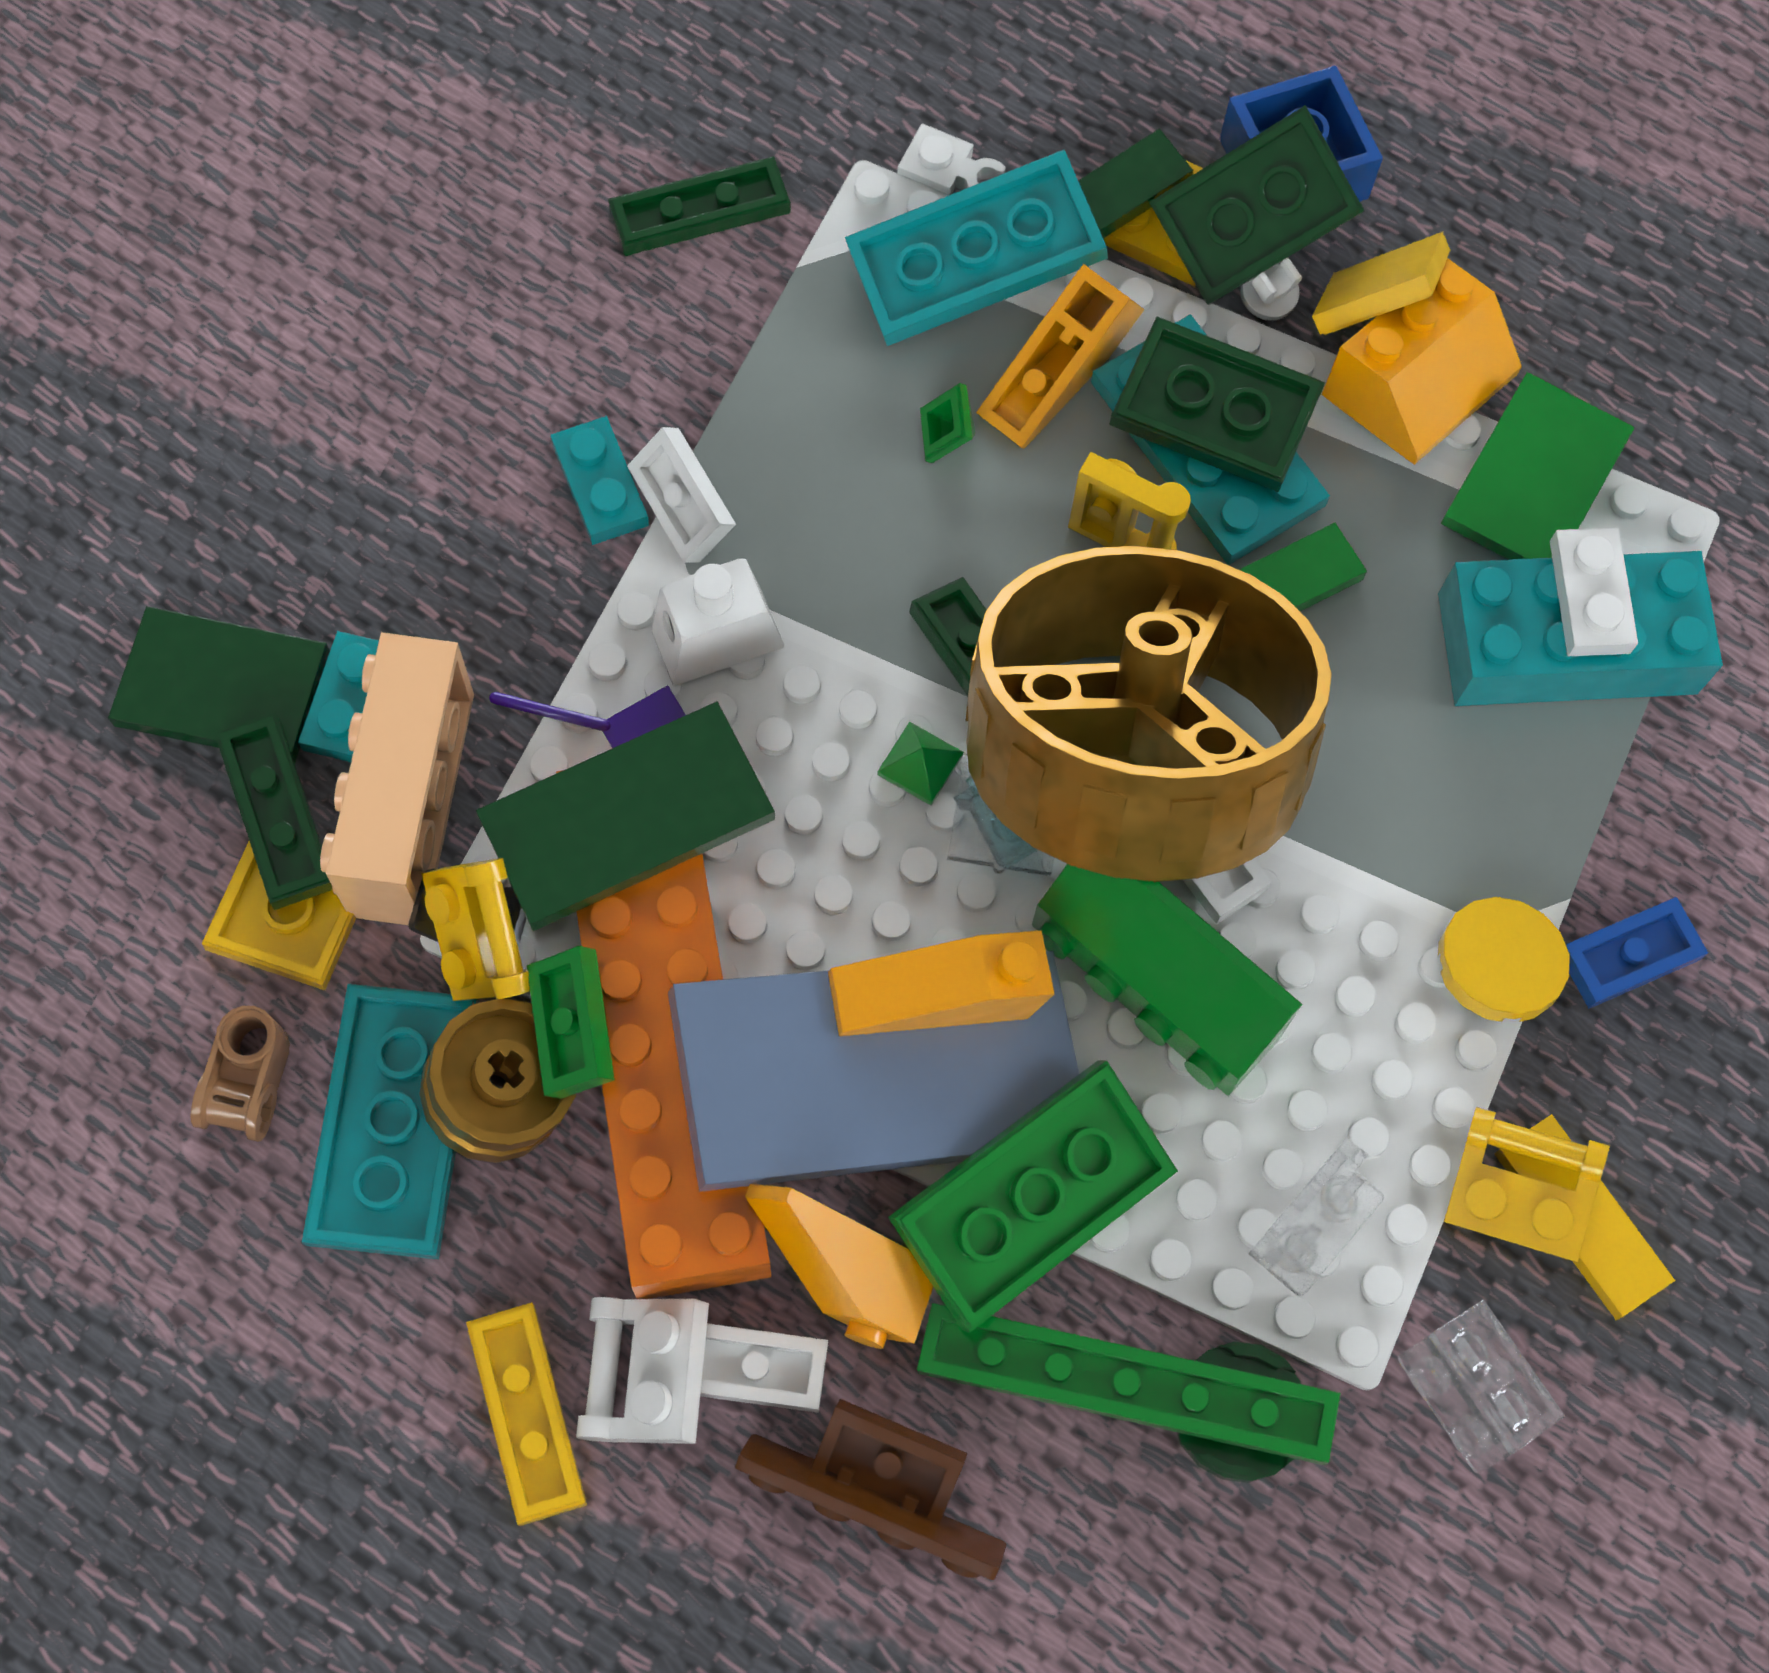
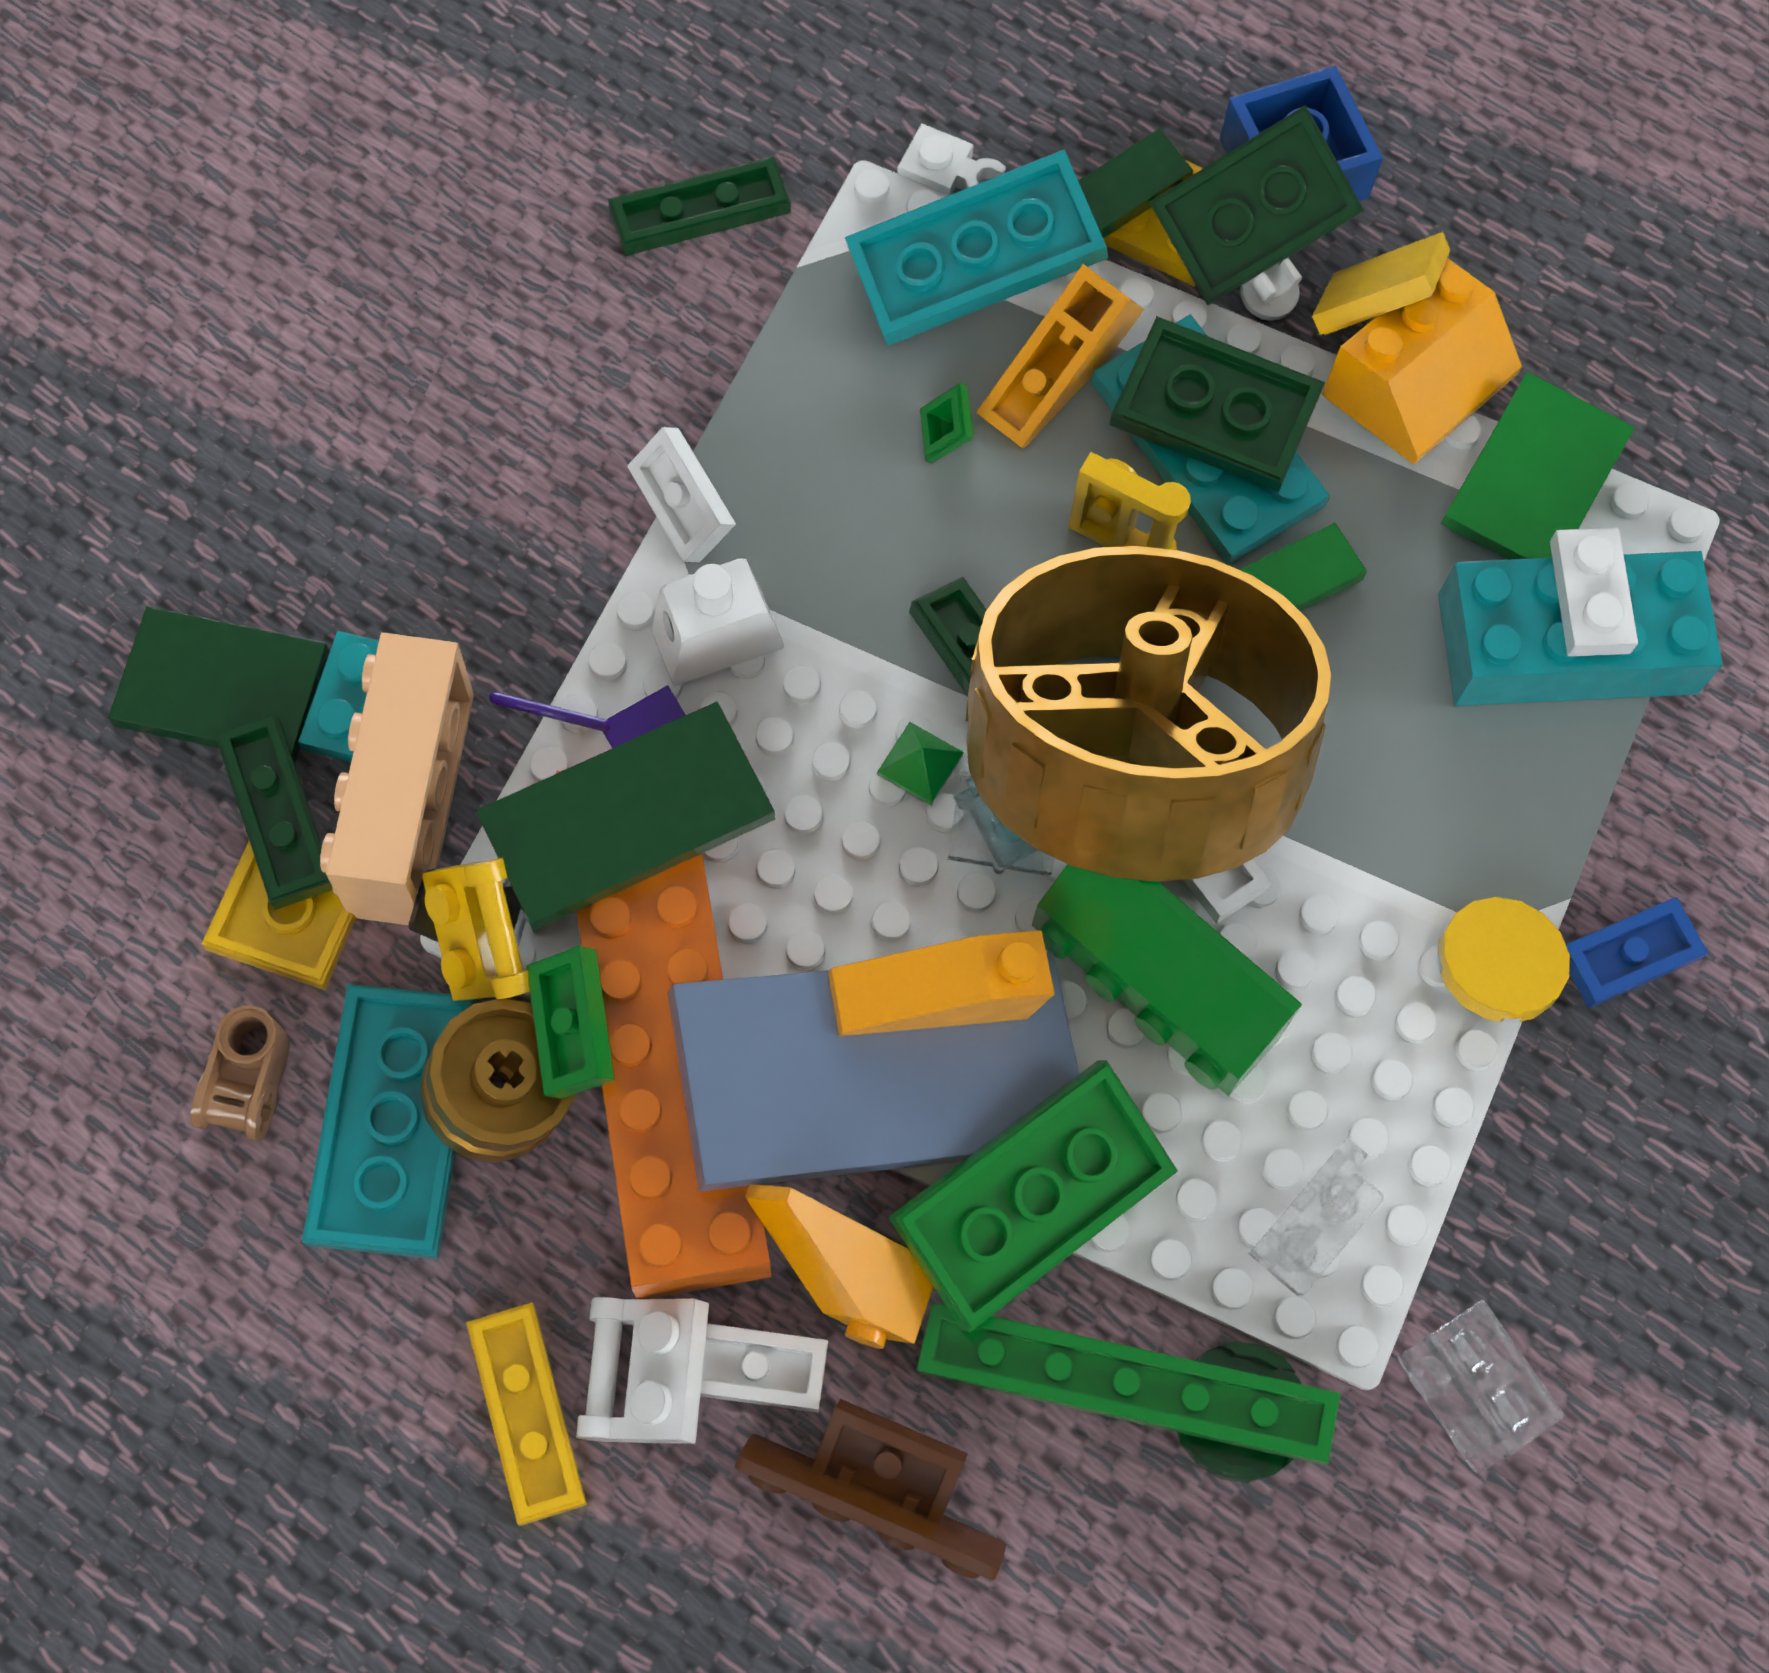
teal plate [550,416,649,545] -> none
yellow plate [1444,1107,1610,1263] -> none
yellow tile [1494,1114,1675,1320] -> none

